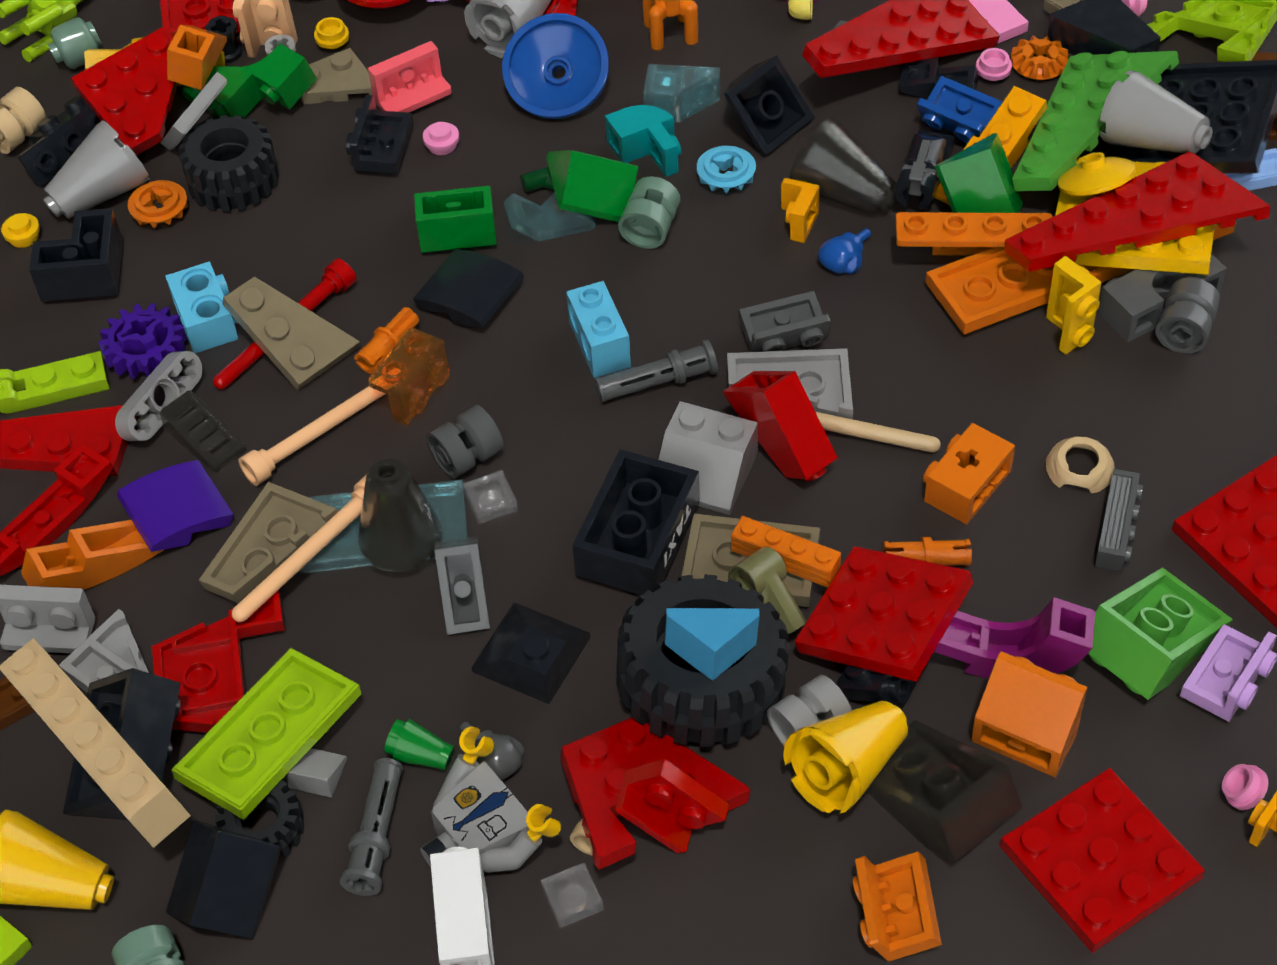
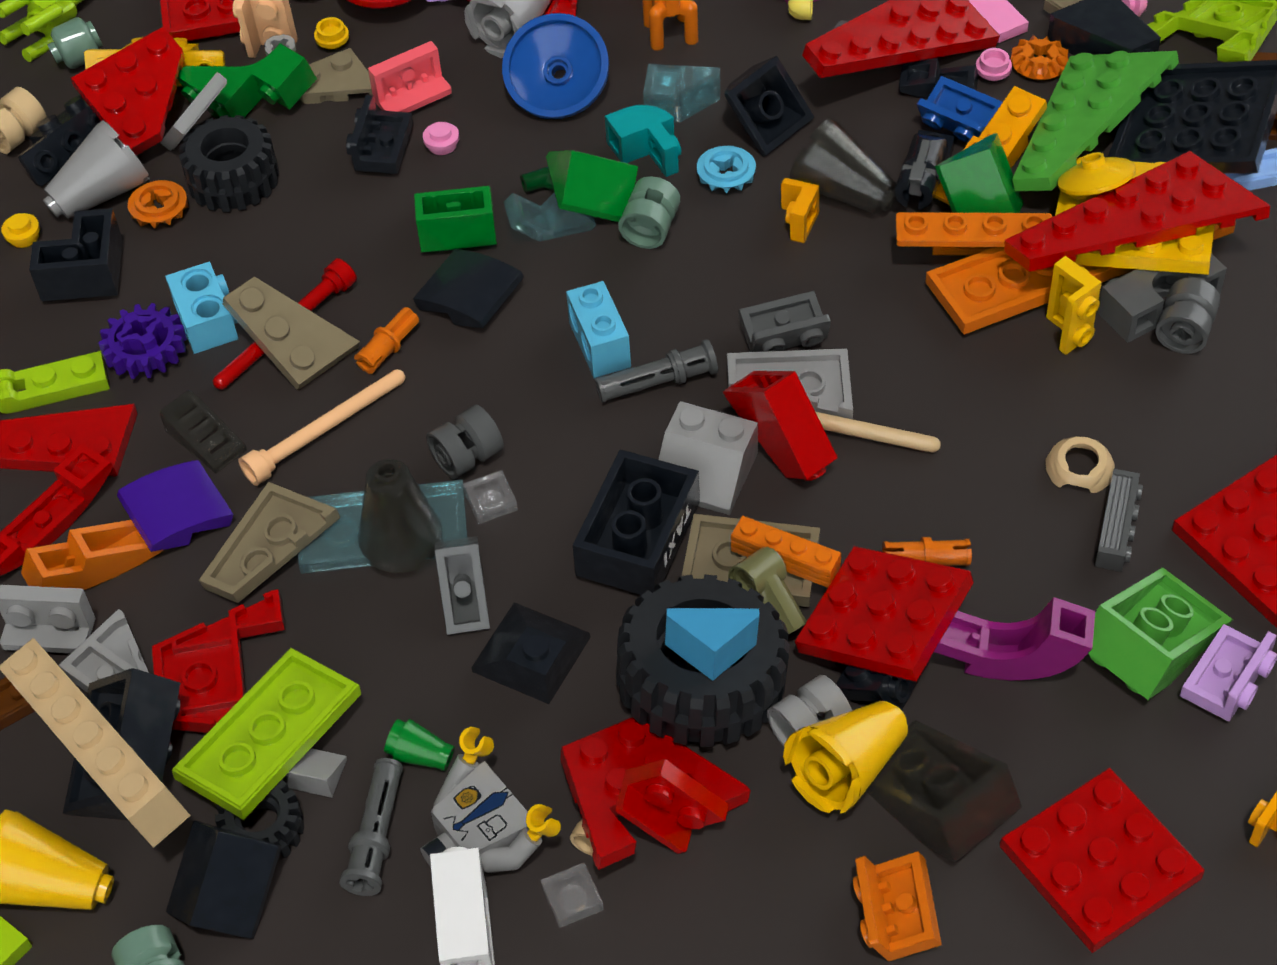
light grey beam [115,351,202,441] -> none
orange slope [167,25,227,90] -> none
black bush [205,16,243,63] -> none
light nougat piece [232,474,390,622] -> none
clear orange bracket [368,328,450,426] -> none
dark grey piece [460,722,524,781] -> none
blue piece [817,228,871,274] -> none
orange brick [923,422,1015,525] -> none
orange slope [971,651,1088,778] -> none
light grey cone [1100,70,1213,154] -> none
bright pink plate [1222,764,1268,810] -> none

